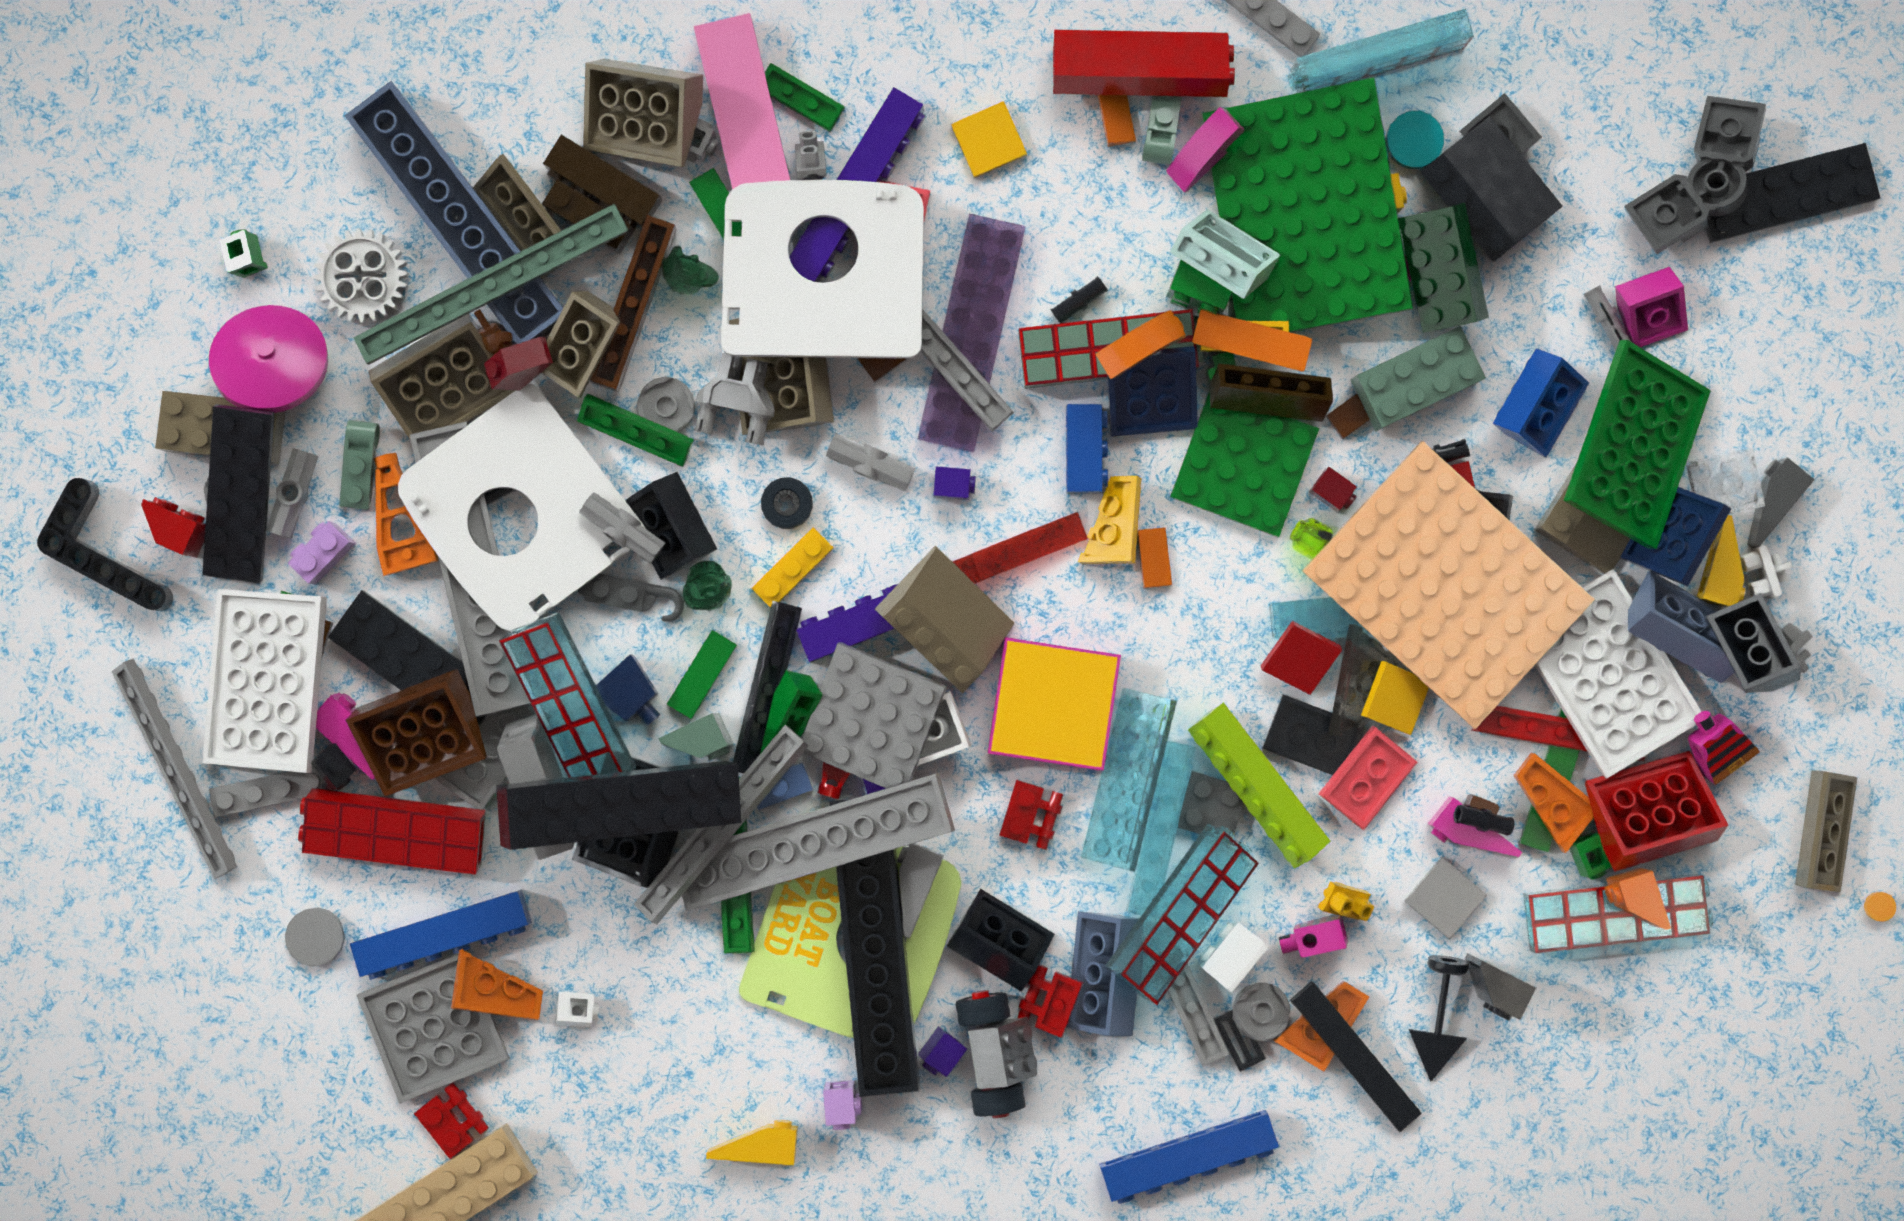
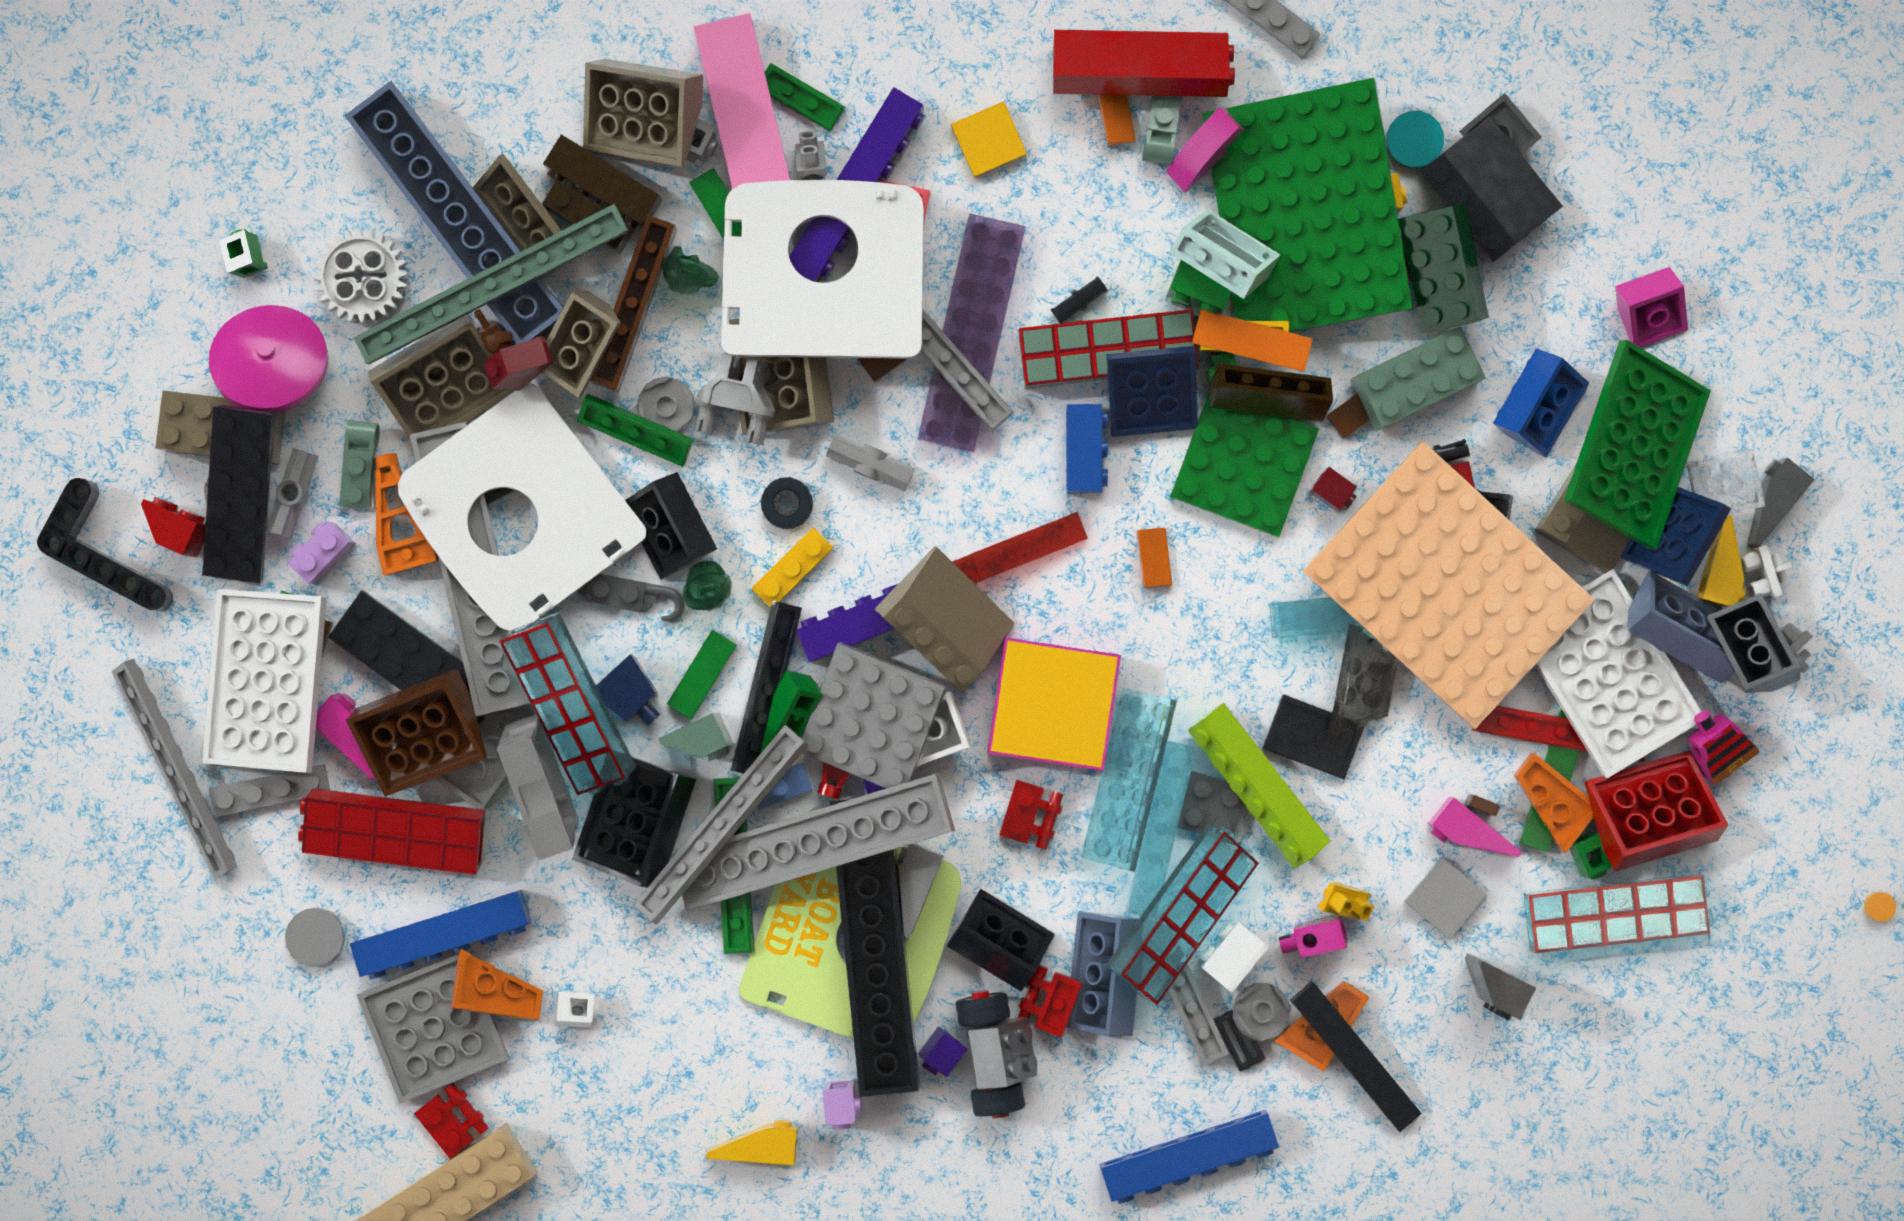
black bracket [311,743,357,790] -> none
black brick [496,761,742,850] -> none
light grey piece [579,492,665,564] -> none
dark purple brick [933,466,976,500] -> none
yellow wing [1078,476,1142,564] -> none
orange arch [1095,310,1186,379] -> none
red tile [1260,620,1342,695] -> none
clear light blue brick [1288,8,1474,93] -> none
clear neon green head [1290,518,1333,560] -> none
coral tile [1318,726,1417,830] -> none
yellow tile [1361,661,1429,735] -> none
black piece [1409,955,1469,1082] -> none
black pin [1453,805,1515,836] -> none
light grey pin [1584,285,1631,350] -> none
orange slope [1605,868,1671,930] -> none
dark grey plate [1625,96,1766,254] -> none
black plate [1706,143,1881,243] -> none
dark tan slope [1795,770,1857,892] -> none

